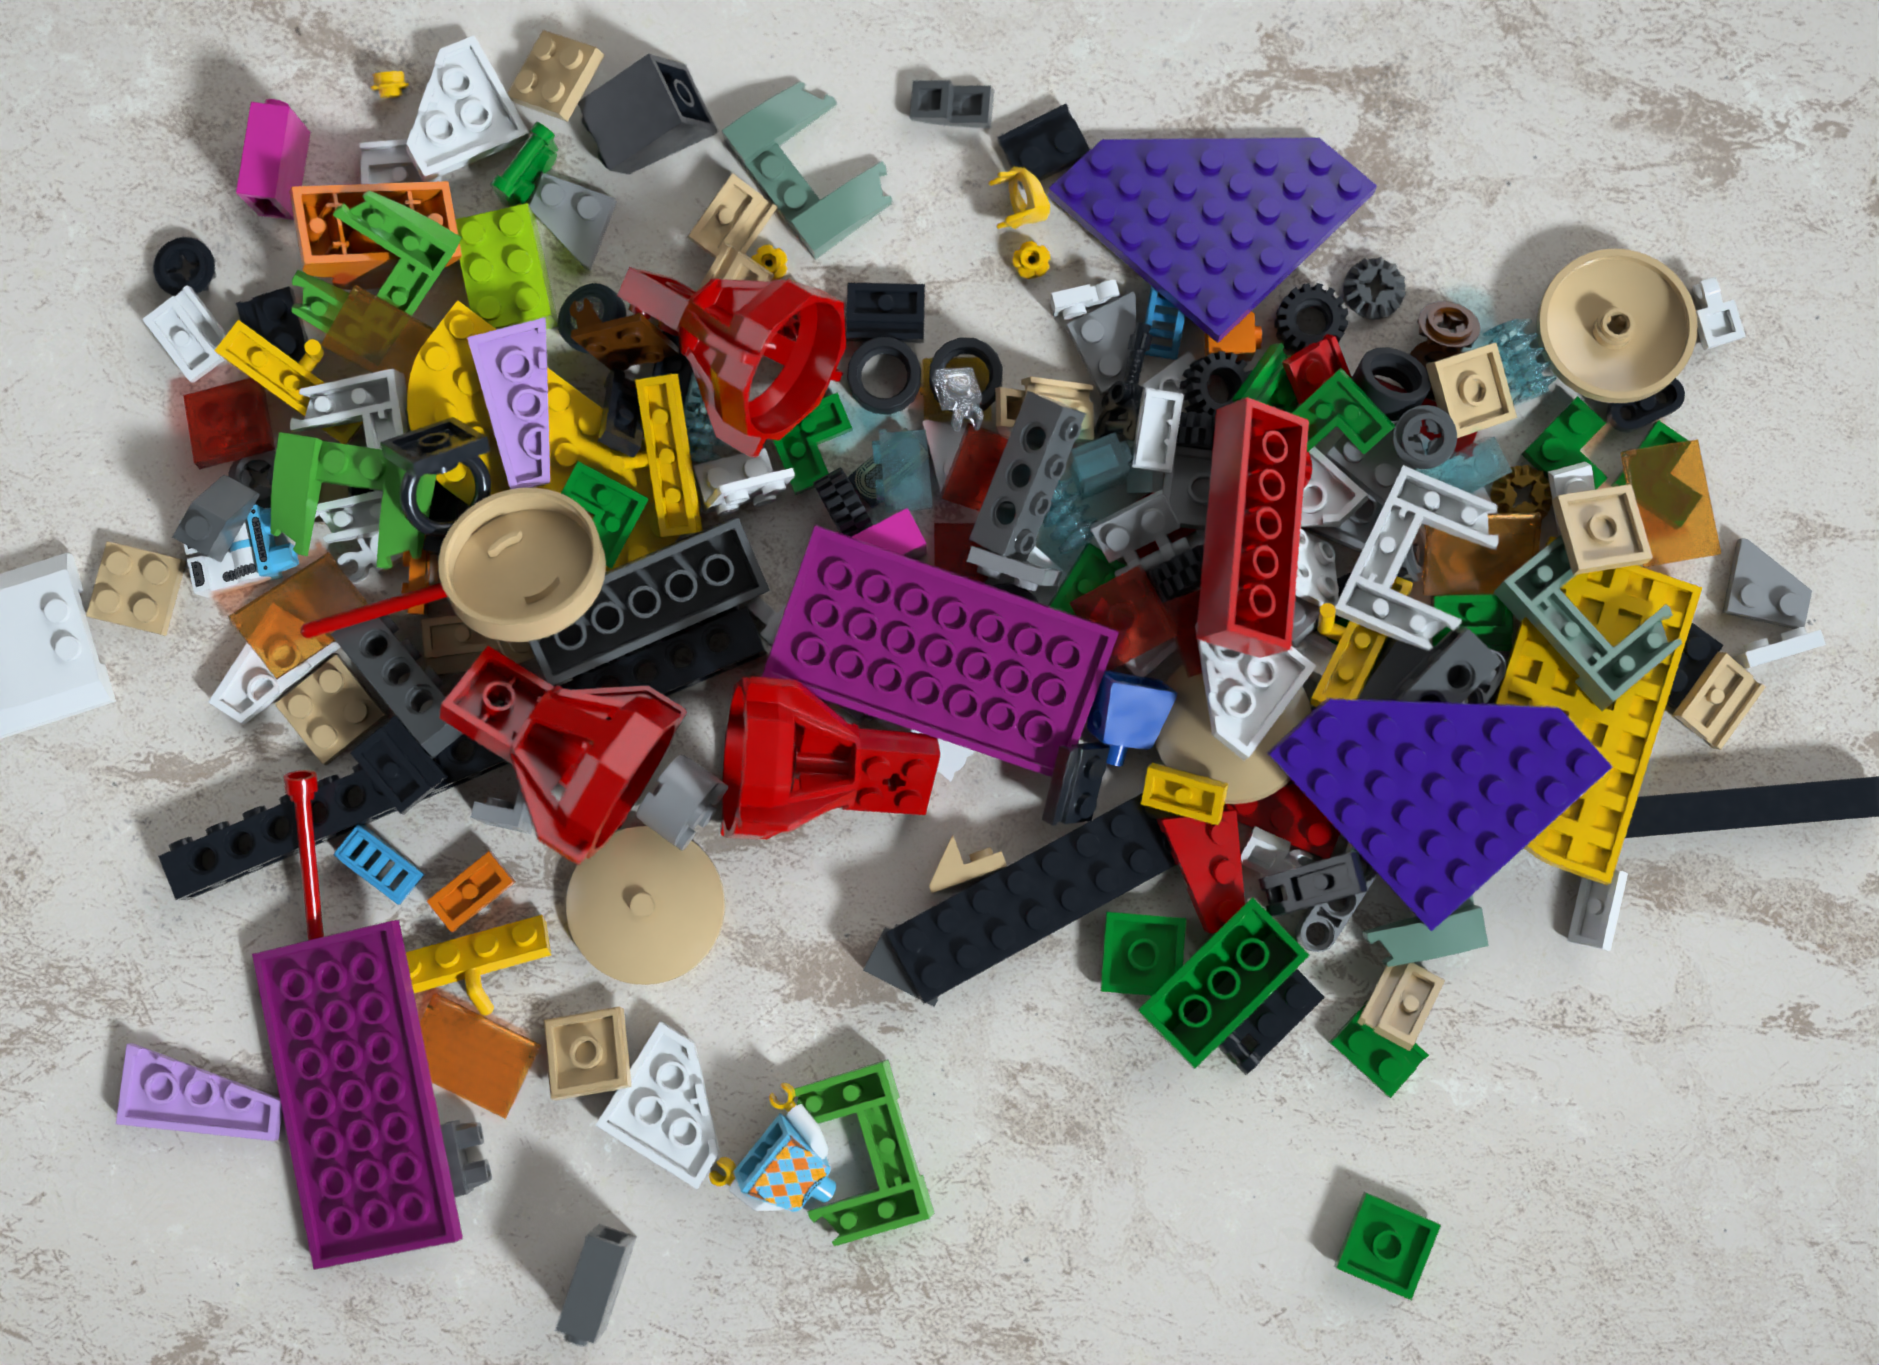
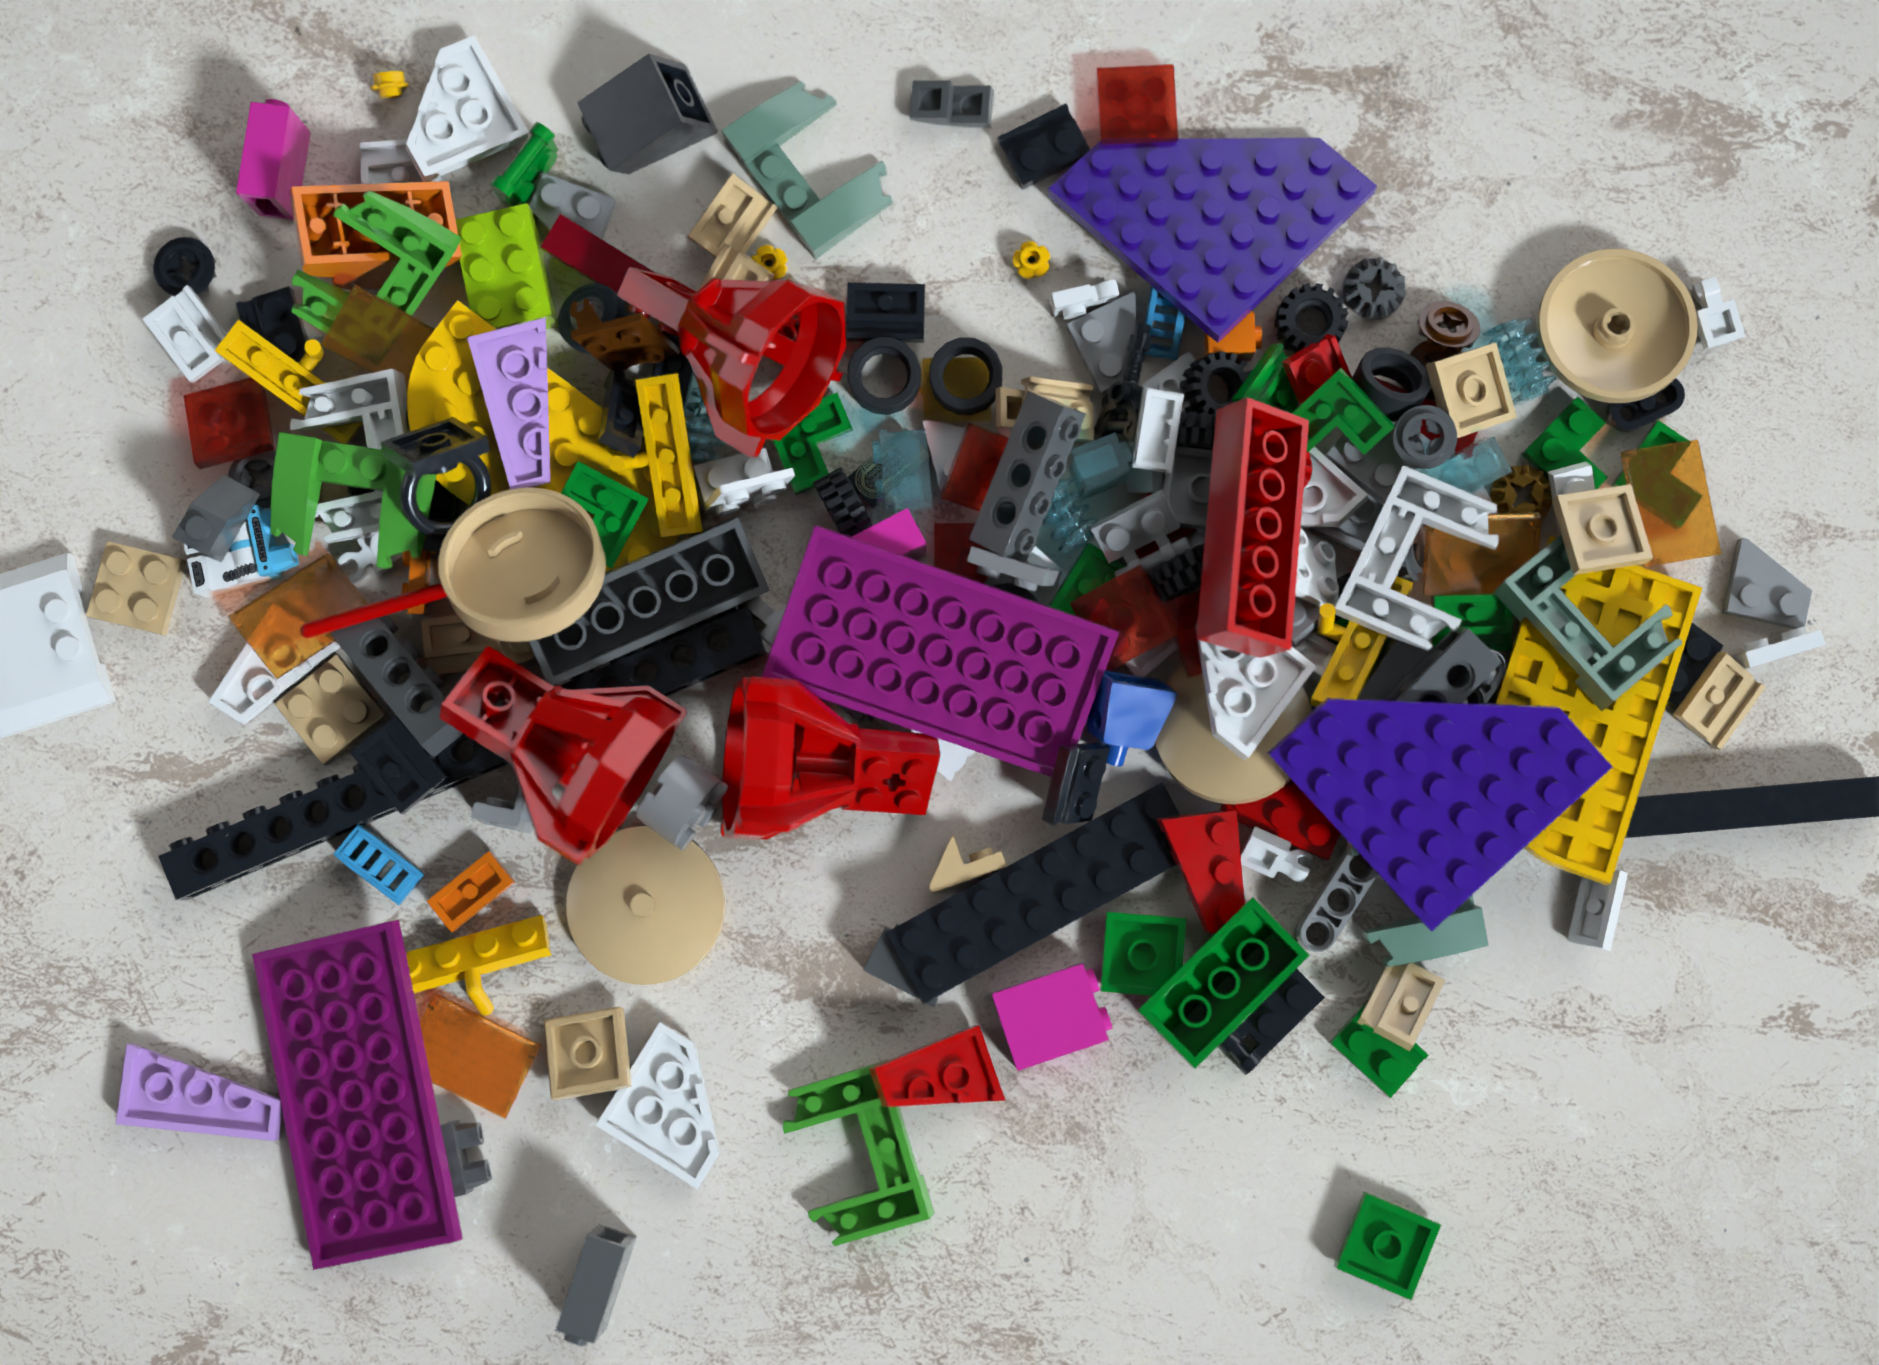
red piece [283,770,324,941] -> none
tan plate [507,30,605,122] -> none
torso [709,1082,836,1212] -> none
clear plate [932,367,984,432] -> none
yellow piece [989,166,1050,229] -> none
yellow plate [1141,763,1229,825] -> none
black plate [1258,852,1368,918] -> none
none -> dark red tile [540,214,656,304]
none -> red wing [869,1025,1006,1107]
none -> dark pink brick [991,963,1113,1071]
none -> clear red plate [1096,64,1178,145]

